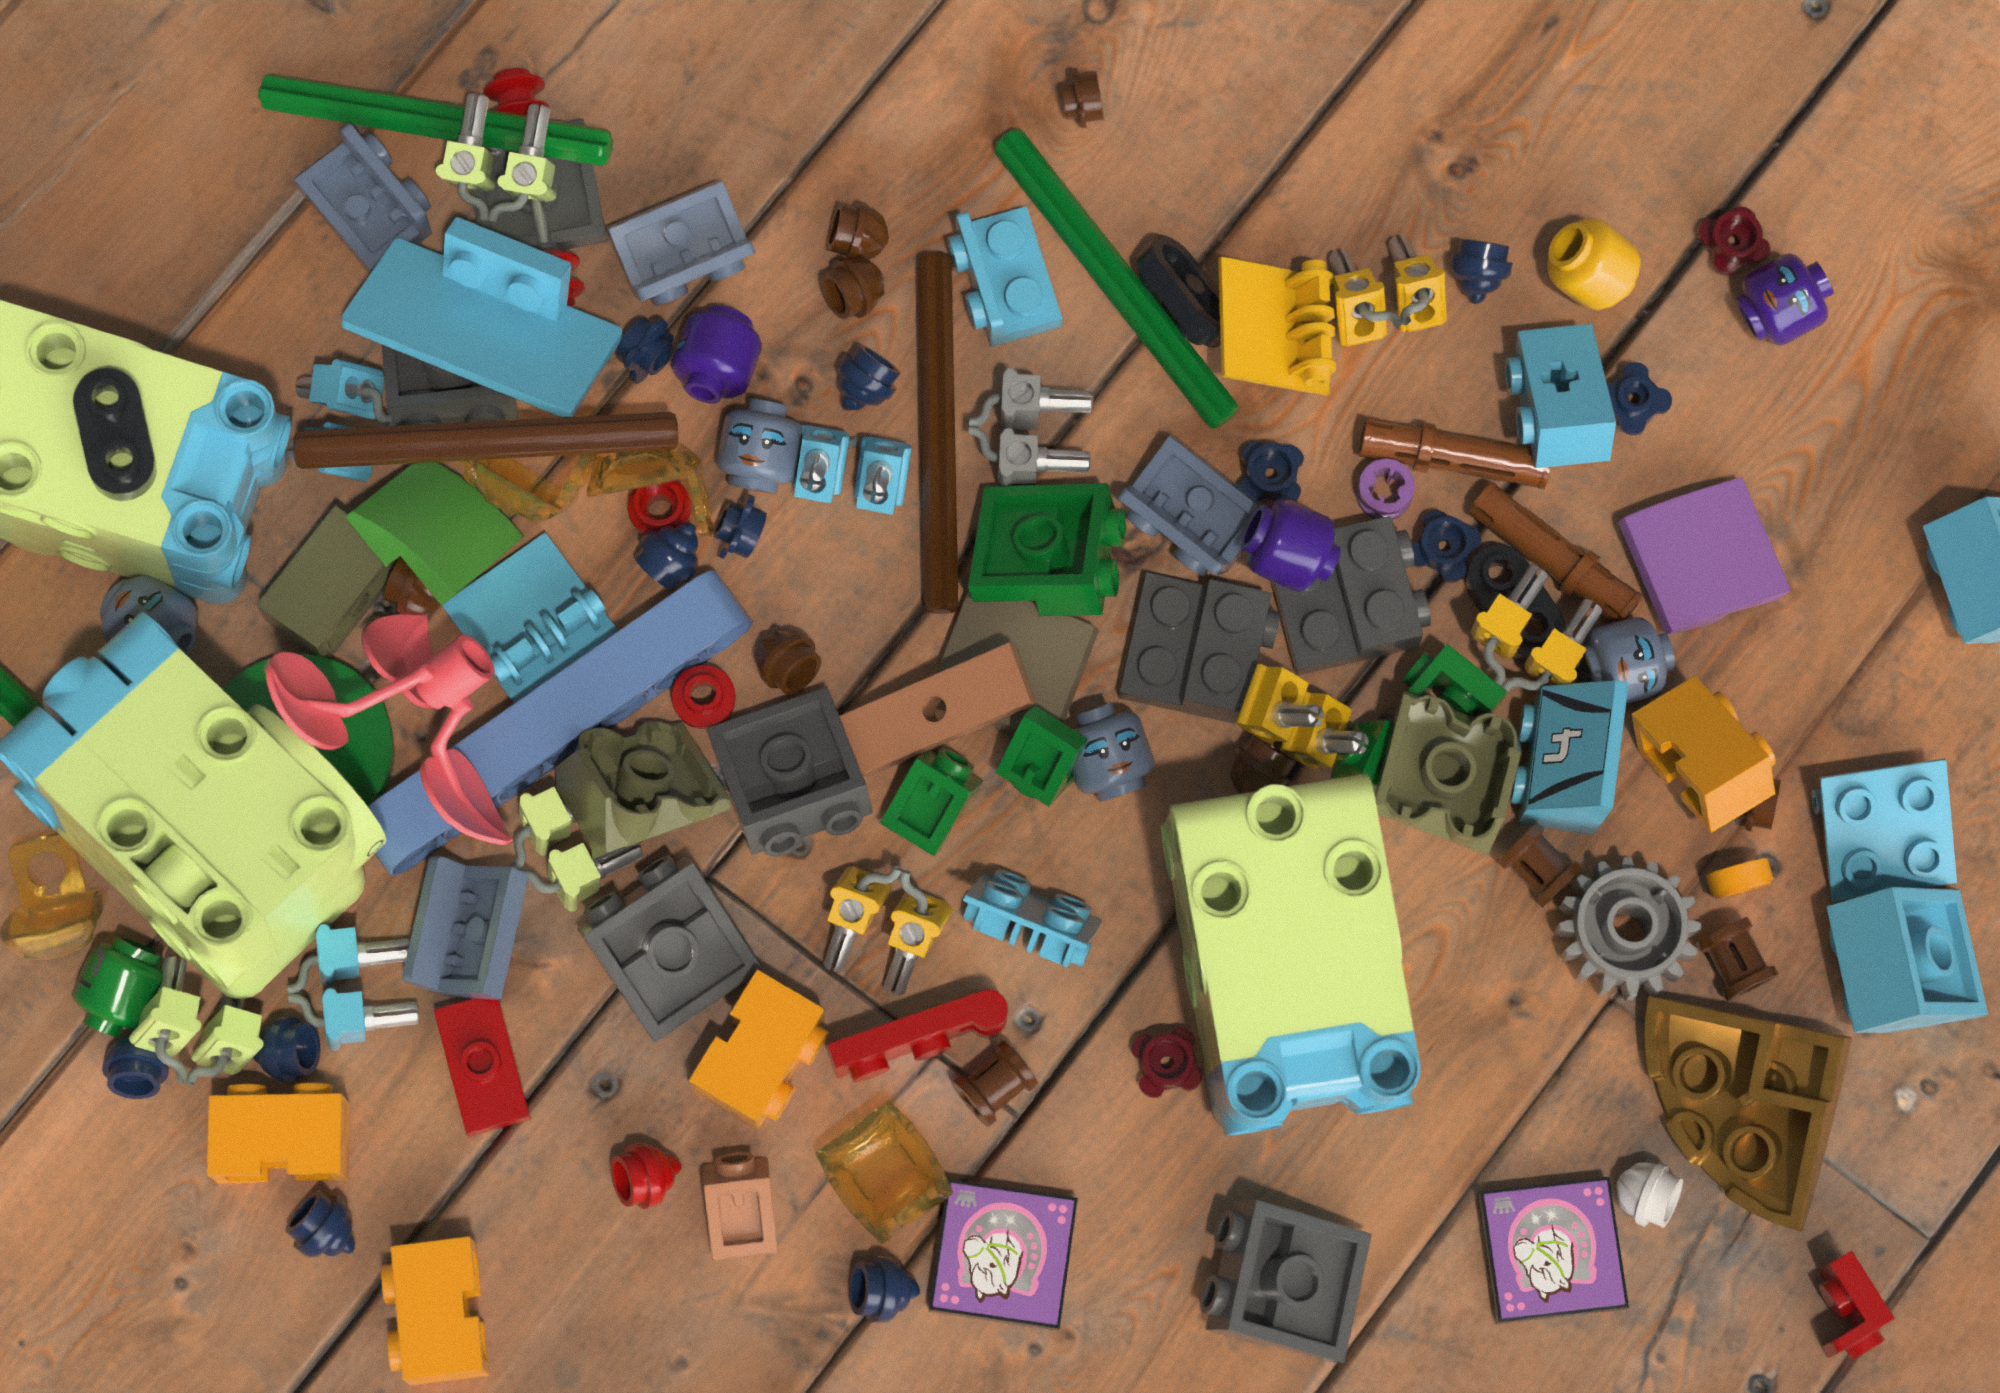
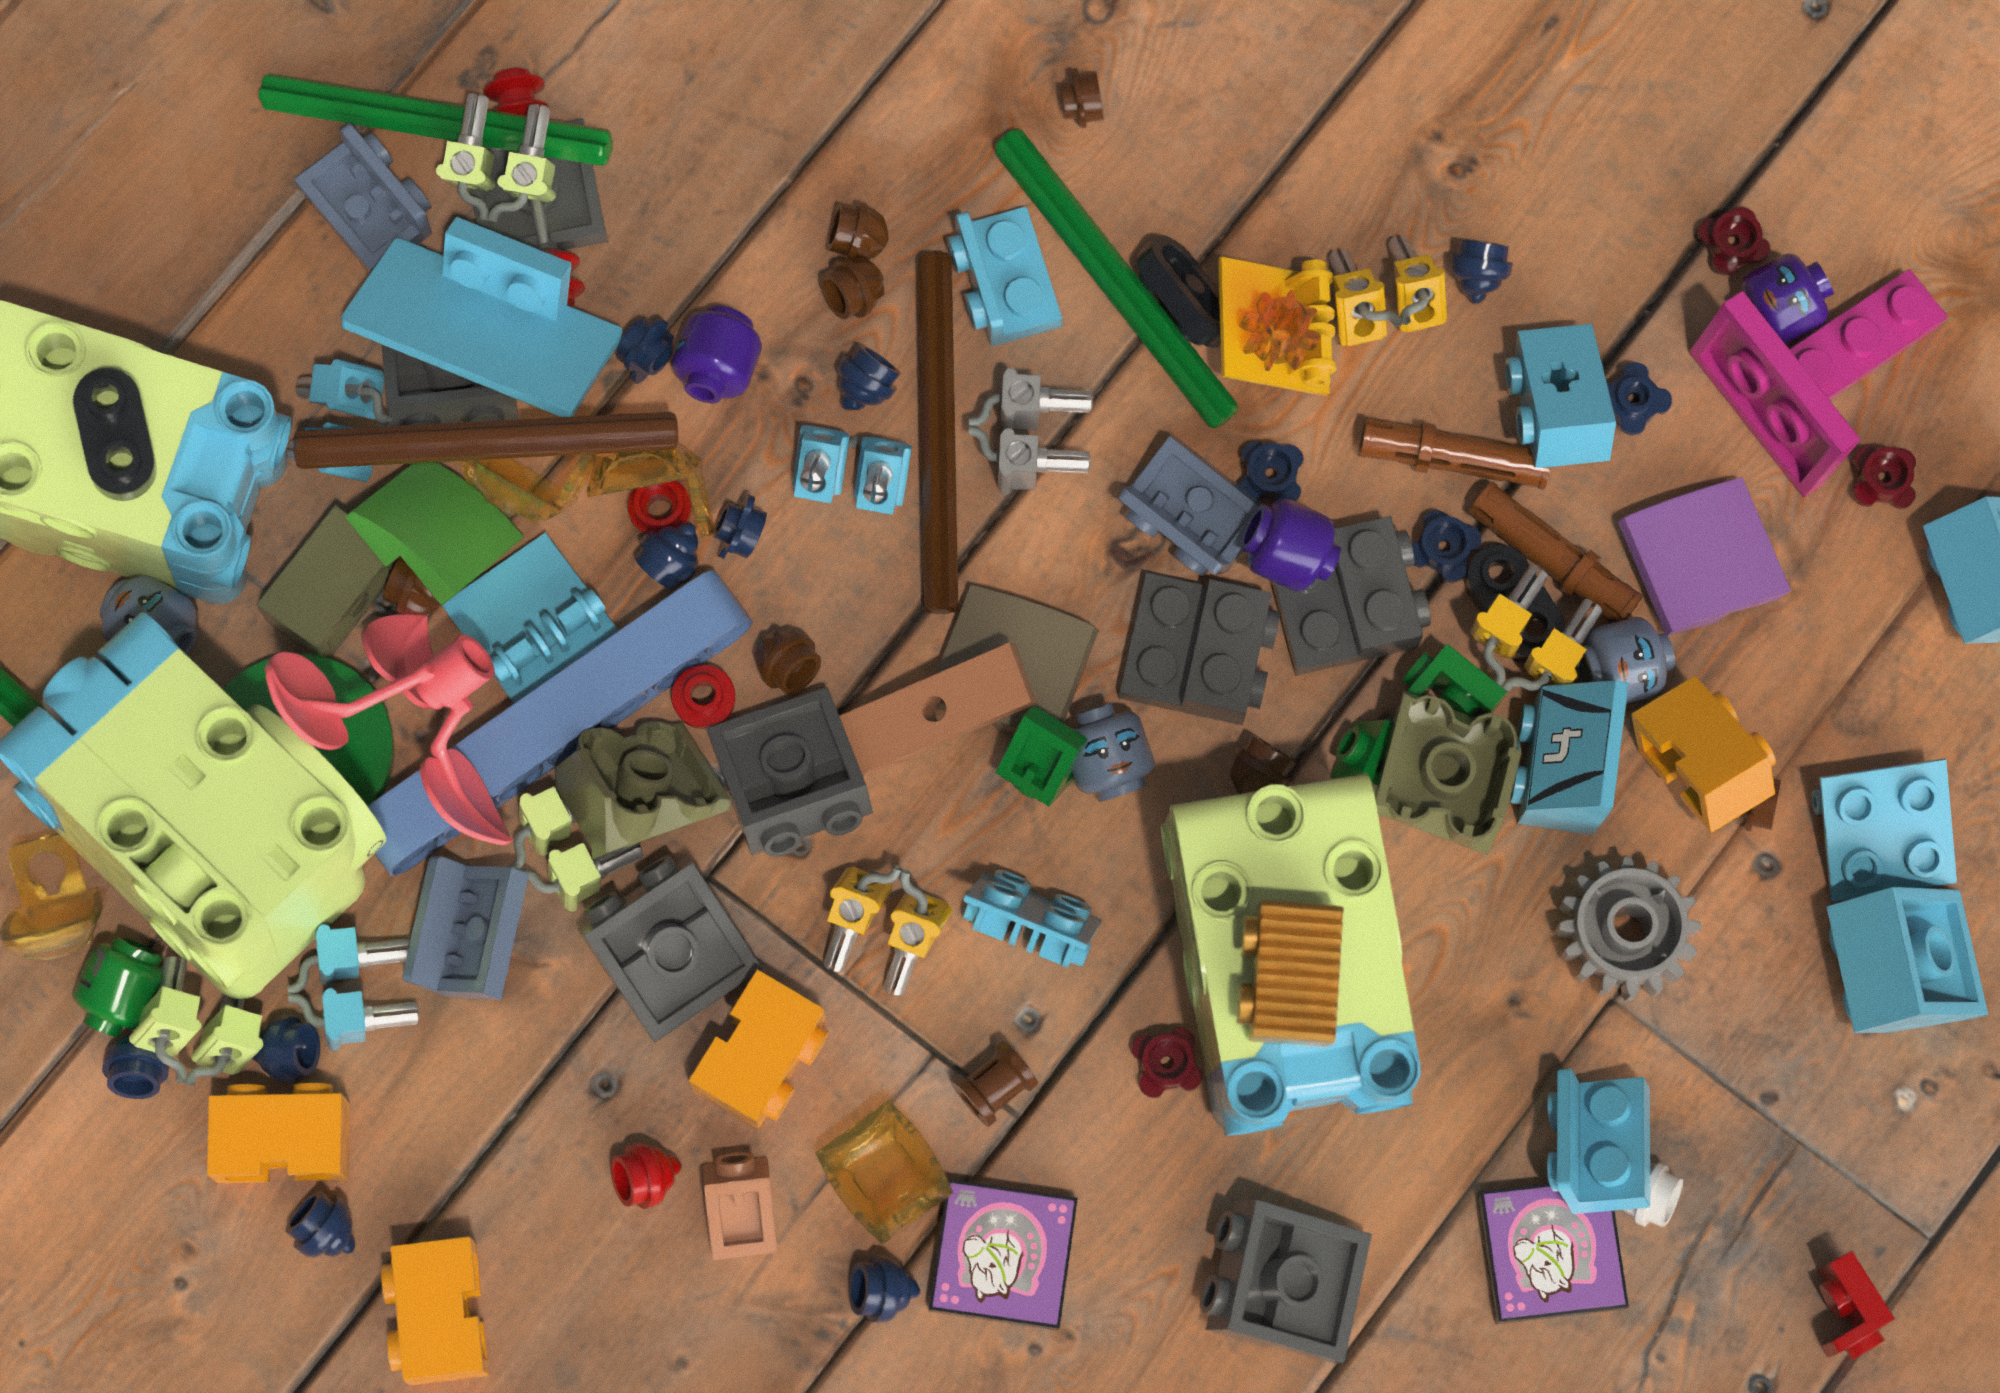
red plate [434,998,531,1137] -> none
sand blue bracket [605,179,756,306] -> none
sand blue head [716,399,802,494] -> none
red plate [827,989,1008,1082] -> none
green bracket [880,748,983,856] -> none
green plate [968,483,1126,616] -> none
yellow piece [1236,664,1368,769] -> none
medium lavender bush [1356,458,1415,520] -> none
reddish brown bush [1497,822,1583,908] -> none
yellow head [1547,218,1641,310] -> none
pearl gold brick [1645,996,1852,1232] -> none
reddish brown bush [1696,917,1779,1001] -> none
light orange tile [1705,858,1774,899] -> none
none -> pearl gold brick [1237,900,1344,1047]
none -> clear orange gear [1239,290,1321,372]
none -> medium azure bracket [1547,1068,1651,1214]
none -> dark pink piece [1689,269,1948,498]
none -> dark red plate [1853,446,1916,509]

